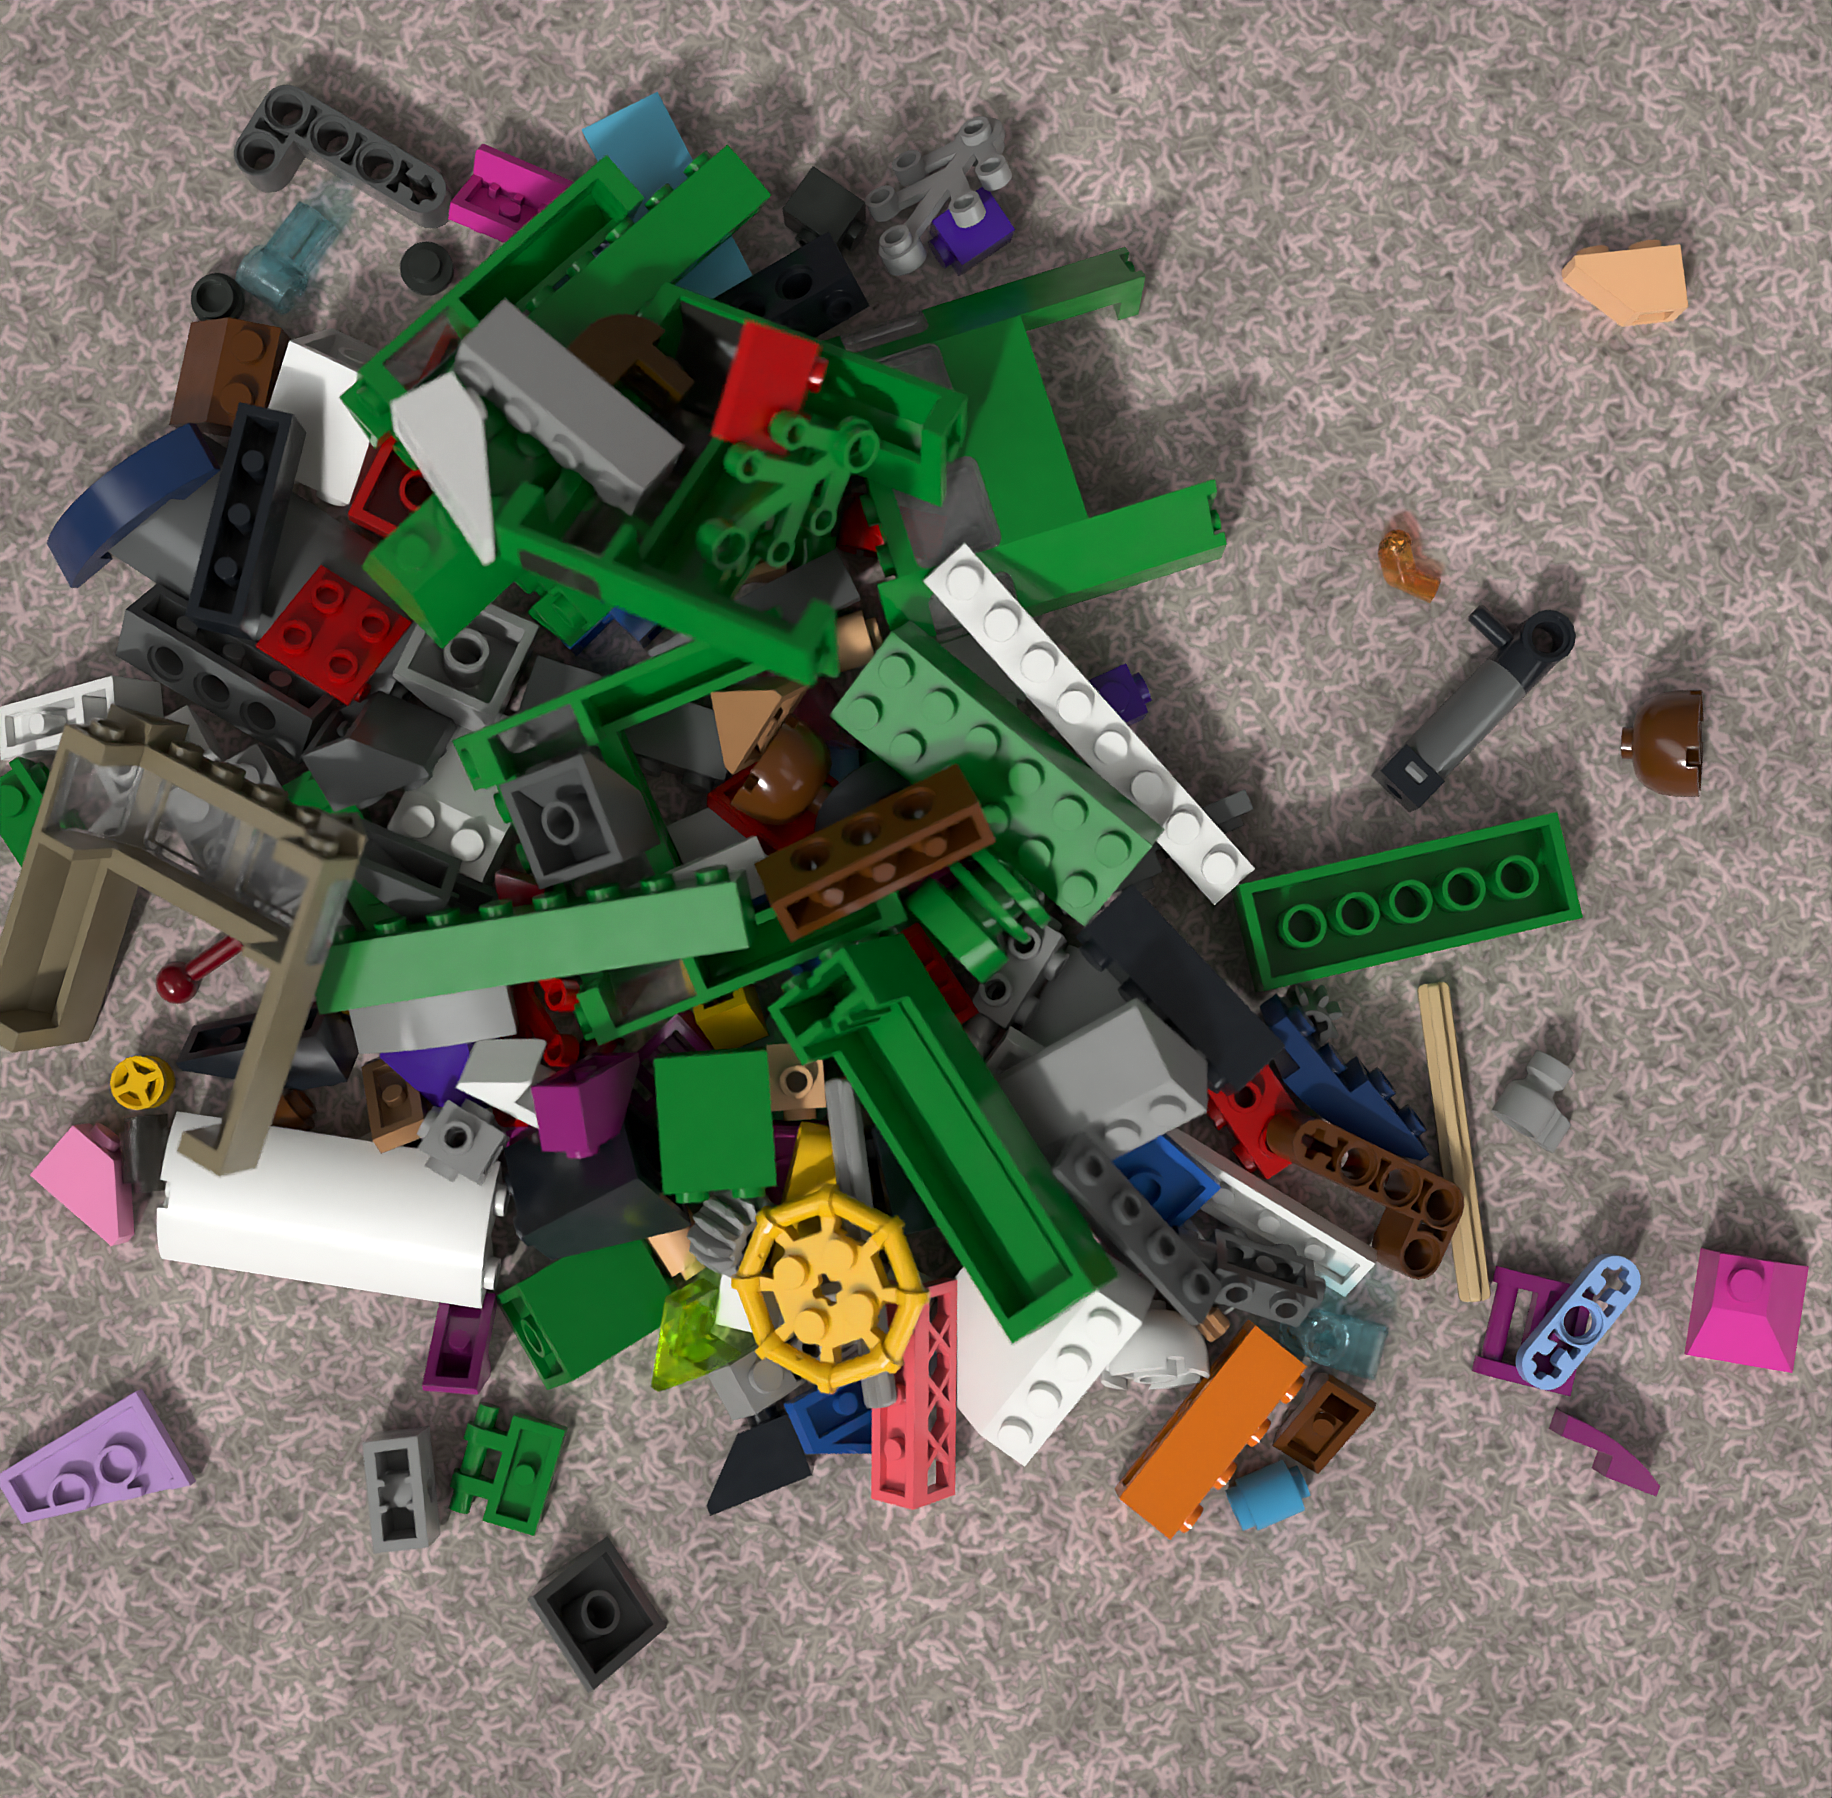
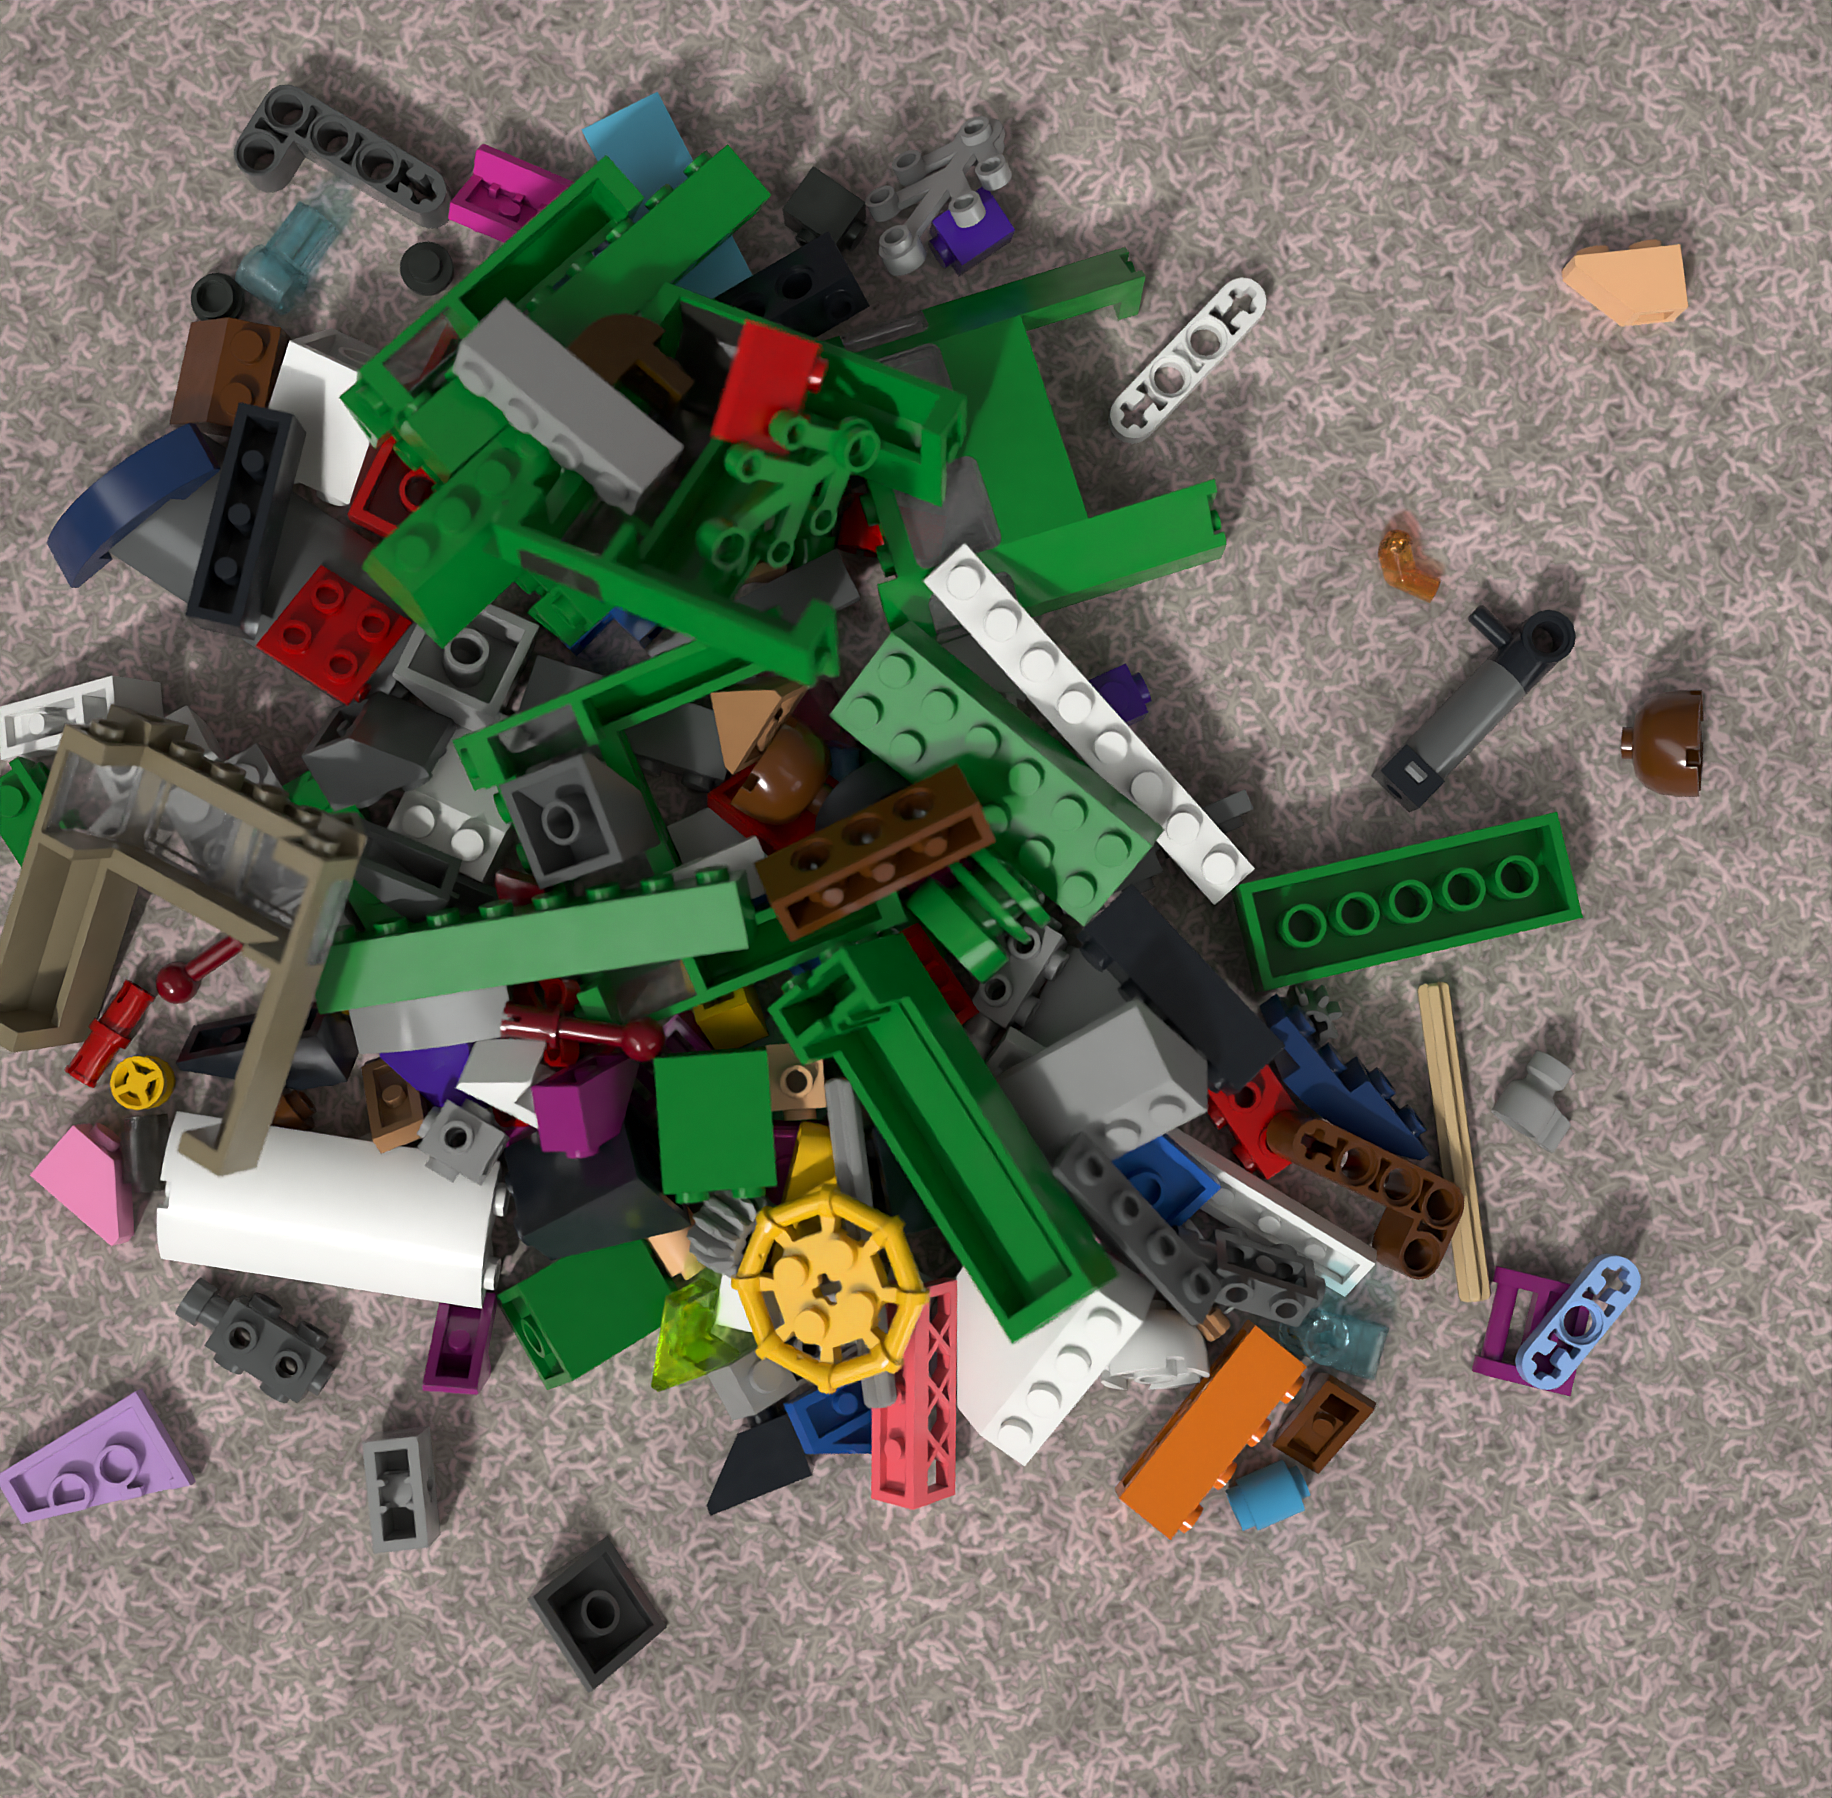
dark grey brick [116,583,339,765] -> none
white slope [391,372,494,565] -> none
green plate [448,1402,568,1536] -> none
light nougat brick [836,610,884,673] -> none
magenta slope [1549,1408,1660,1497] -> none
dark pink slope [1684,1248,1809,1373] -> none
none -> red pin [64,979,156,1088]
none -> dark grey brick [176,1278,336,1403]
none -> dark red pin [500,1001,665,1061]
none -> white beam [1108,278,1267,444]

